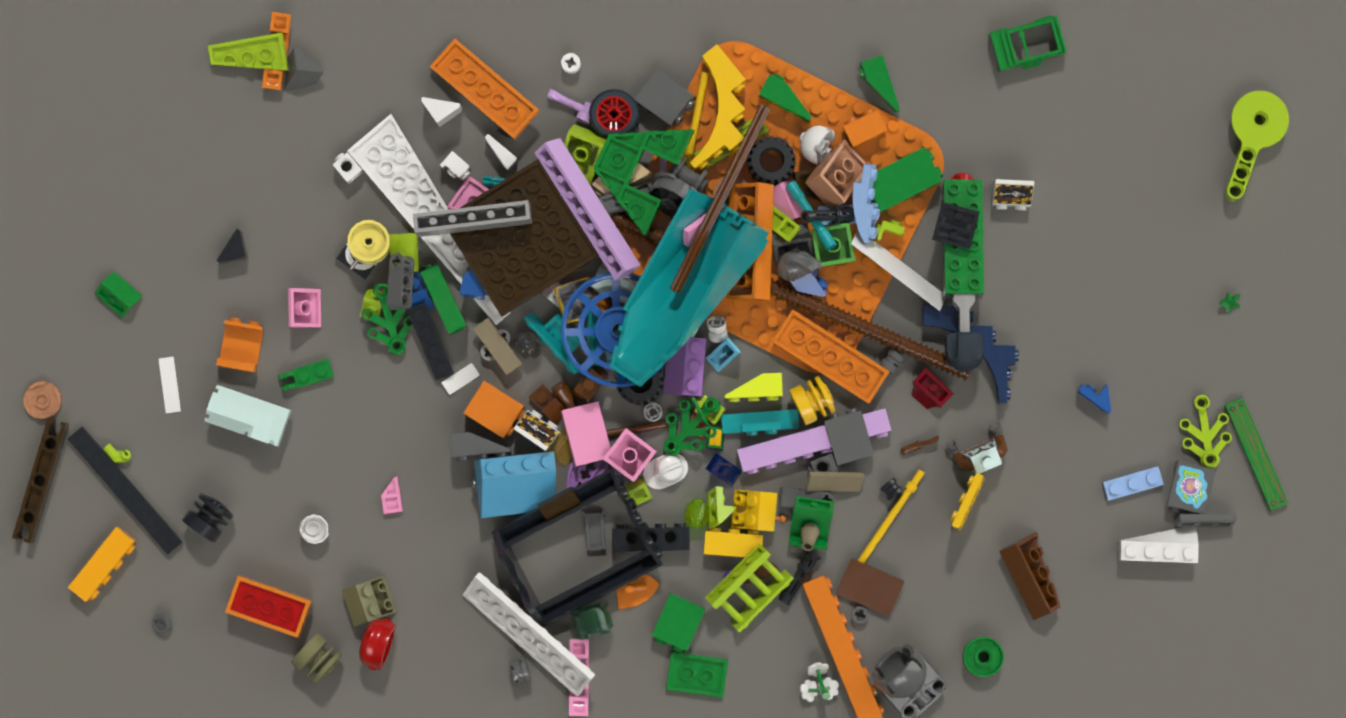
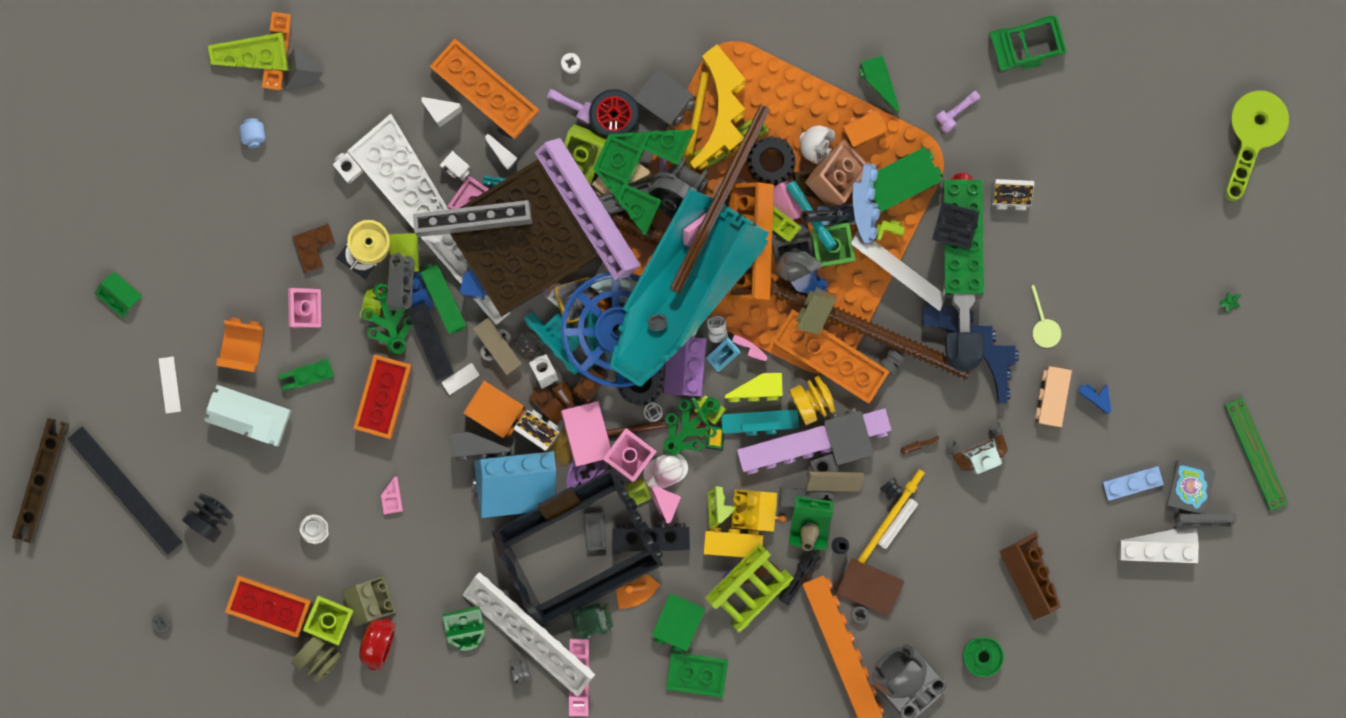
nougat tile [23,381,62,419] -> none
light orange brick [68,527,137,602] -> none
lime arm [103,443,131,463] -> none
black slope [216,229,248,264] -> none
clear neon green head [684,498,710,528] -> none
clear blue slope [705,453,742,487] -> none
green slope [758,73,812,123] -> none
white plant [800,662,839,702] -> none
dark red slope [912,368,954,409] -> none
yellow plate [950,472,985,531] -> none
lime plant [1179,395,1232,469] -> none
none -> light blue head [239,118,266,148]
none -> reddish brown plate [292,224,335,273]
none -> lime slope [303,596,354,646]
none -> red brick [353,355,413,439]
none -> green slope [442,606,485,651]
none -> white brick [529,354,559,388]
none -> dark grey tile [647,314,668,331]
none -> bright pink slope [648,485,681,524]
none -> bright pink slope [732,335,767,362]
none -> olive slope [796,287,837,334]
none -> black pin [831,537,849,554]
none -> white axle [878,499,918,549]
none -> lavender brick [935,91,980,134]
none -> yellowish green piece [1031,285,1061,348]
none -> light nougat brick [1035,366,1072,428]

